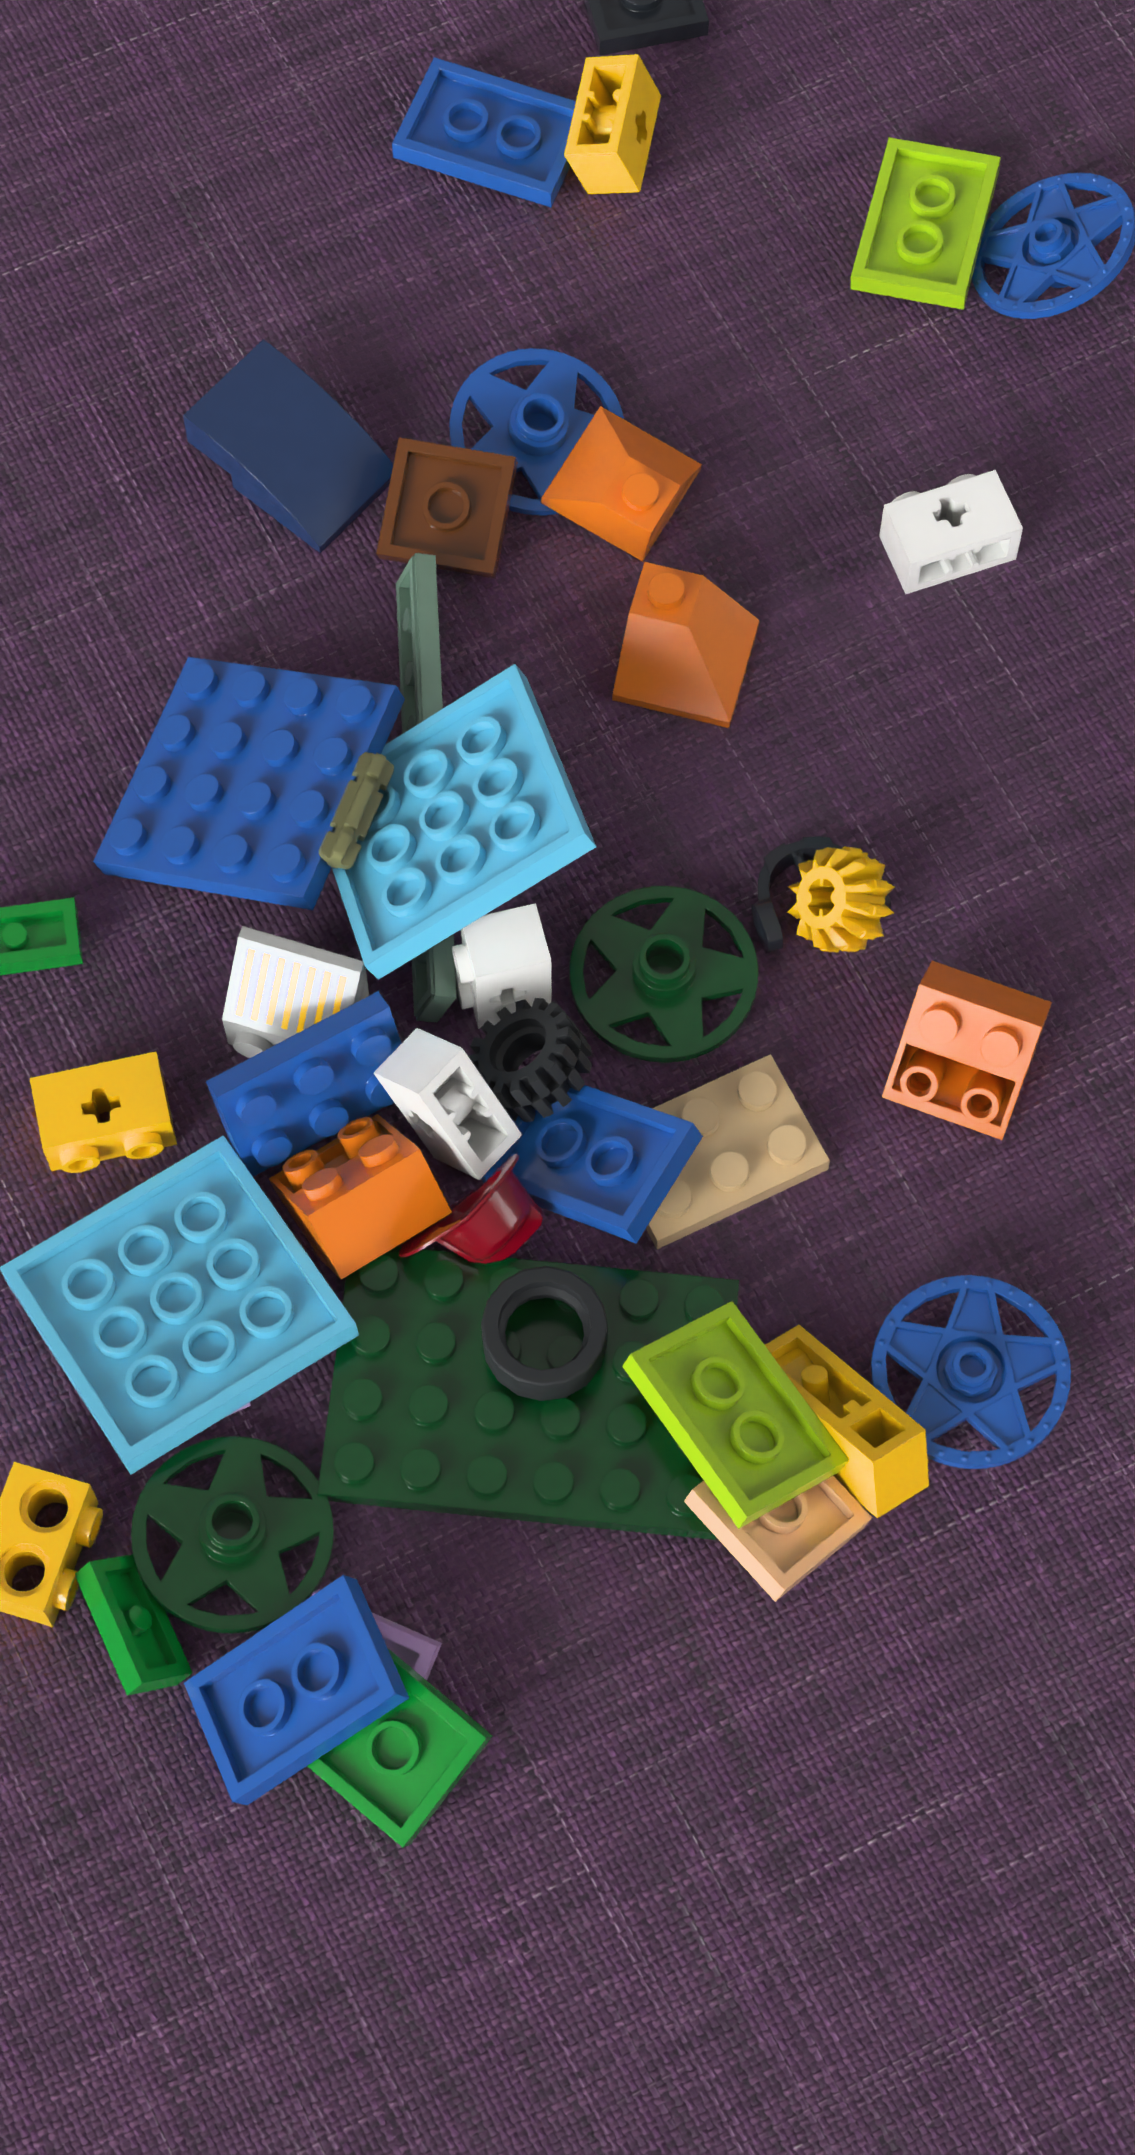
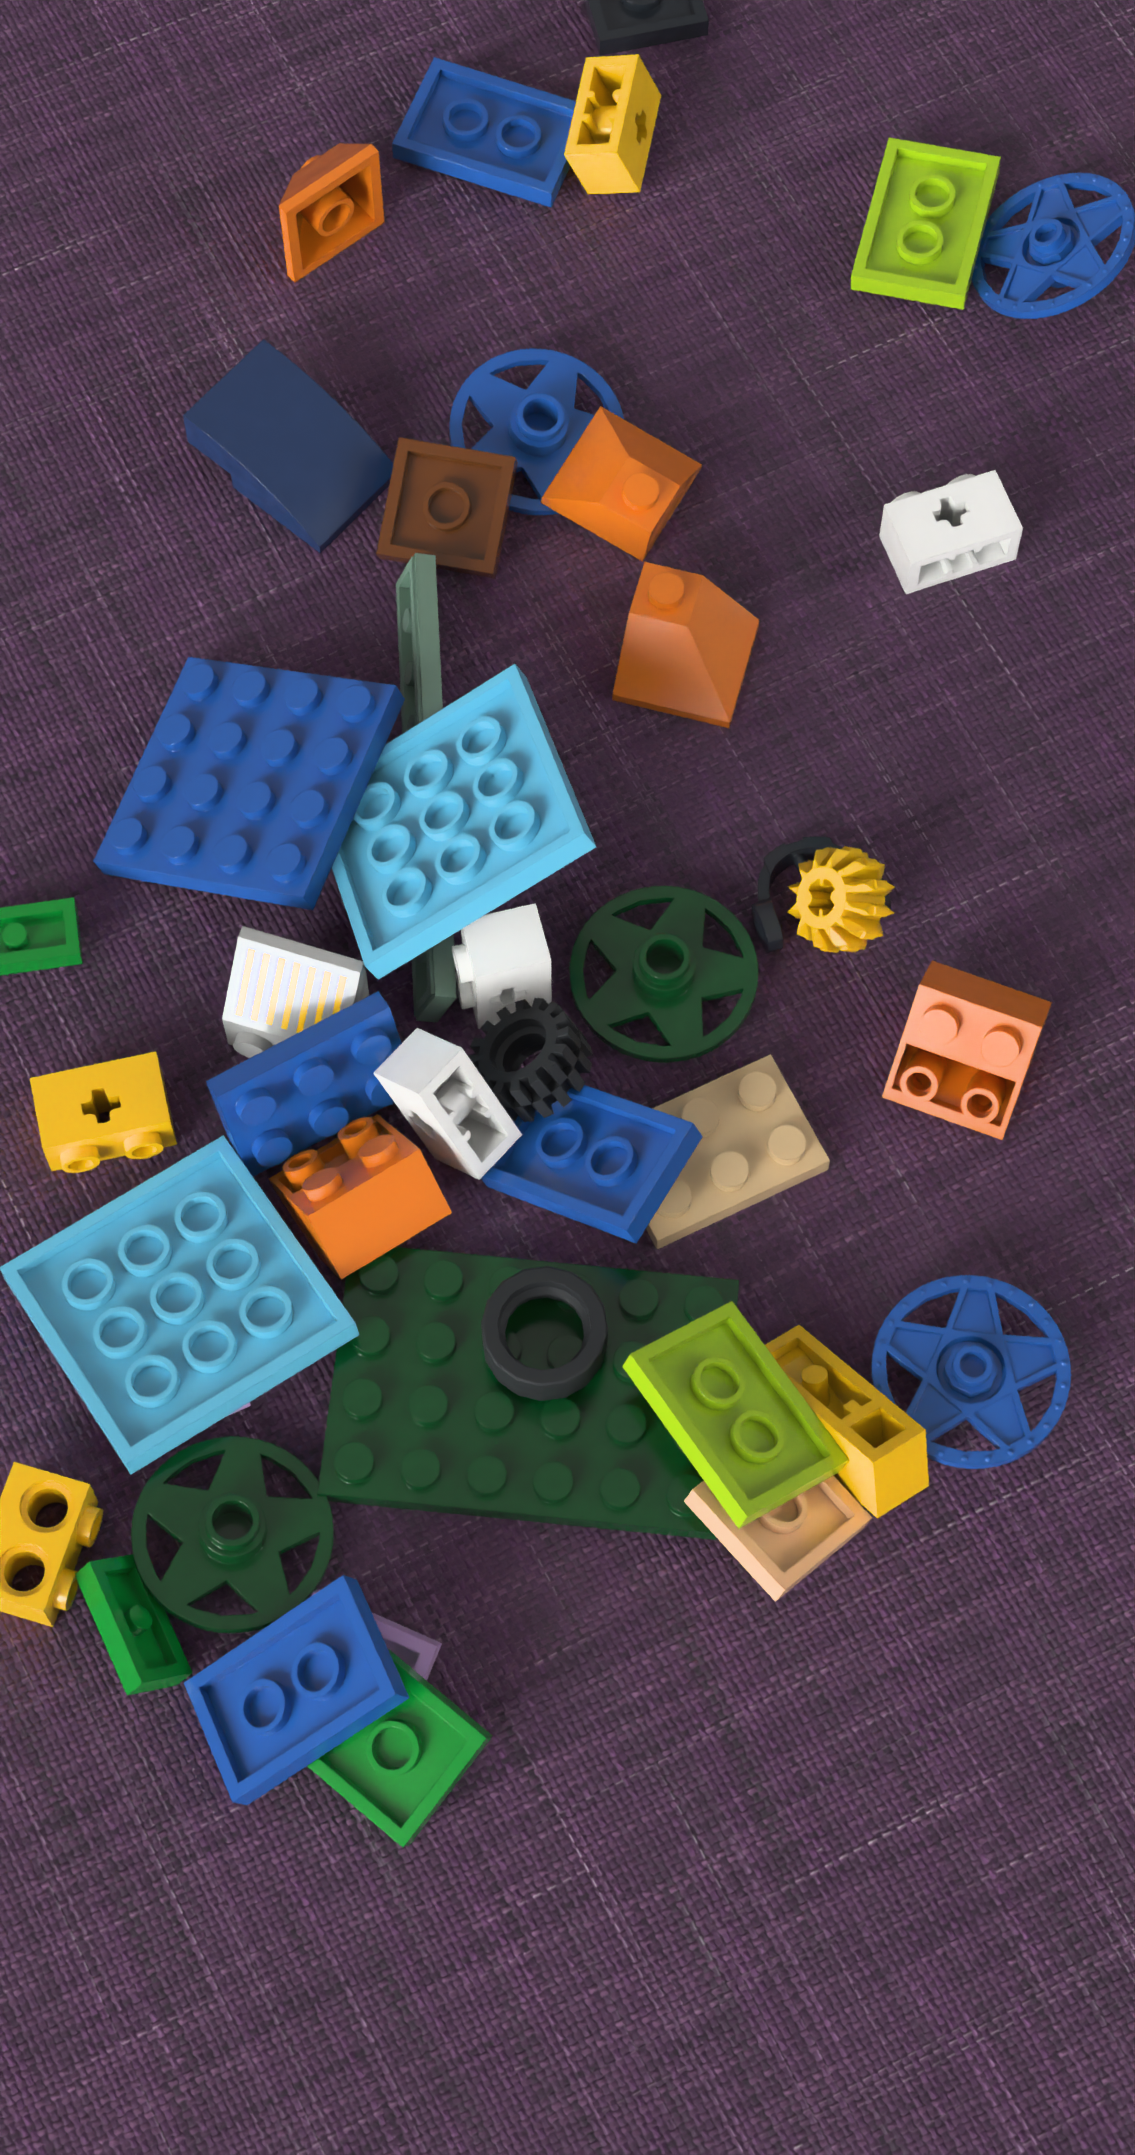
olive axle [319,752,394,870] -> none
dark red piece [399,1153,544,1264] -> none
none -> orange slope [279,143,385,283]

